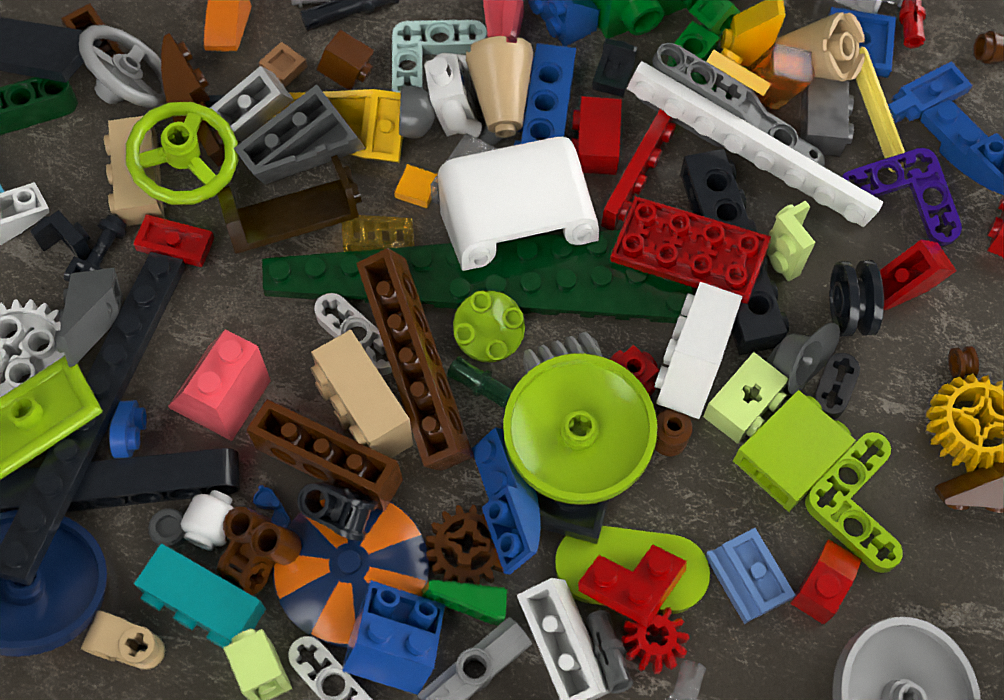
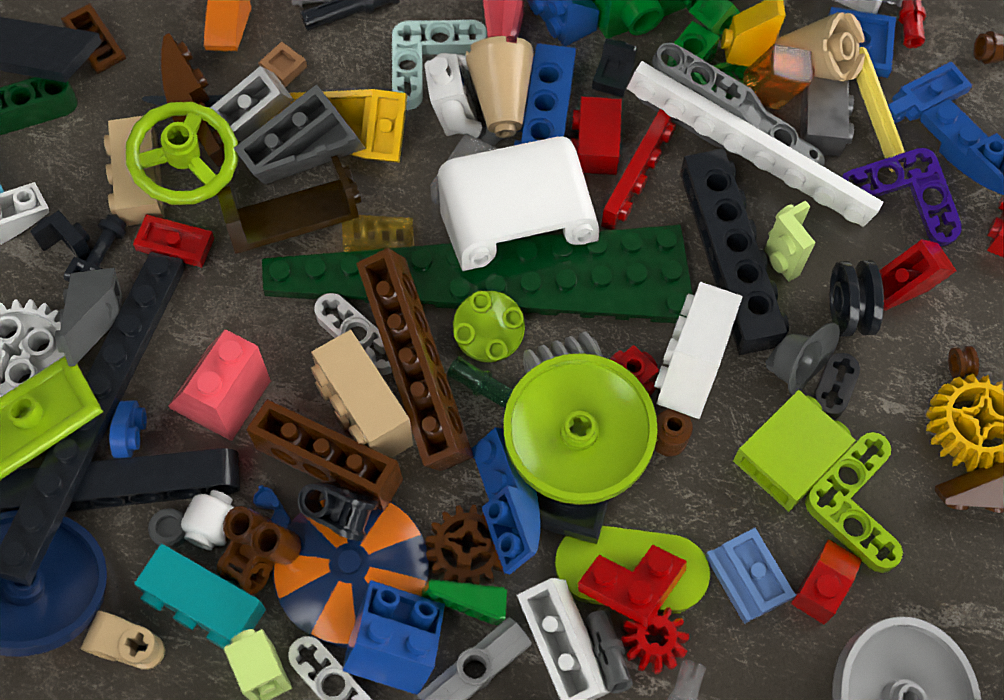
light grey piece [79,25,167,109] -> none
reddish brown brick [316,29,374,90] -> none
light orange tile [395,164,438,209] -> none
dark grey hair [399,86,435,138] -> none
red tile [610,196,771,304] -> none
yellowish green brick [703,352,788,444] -> none
yellow wing [706,48,771,96] -> none

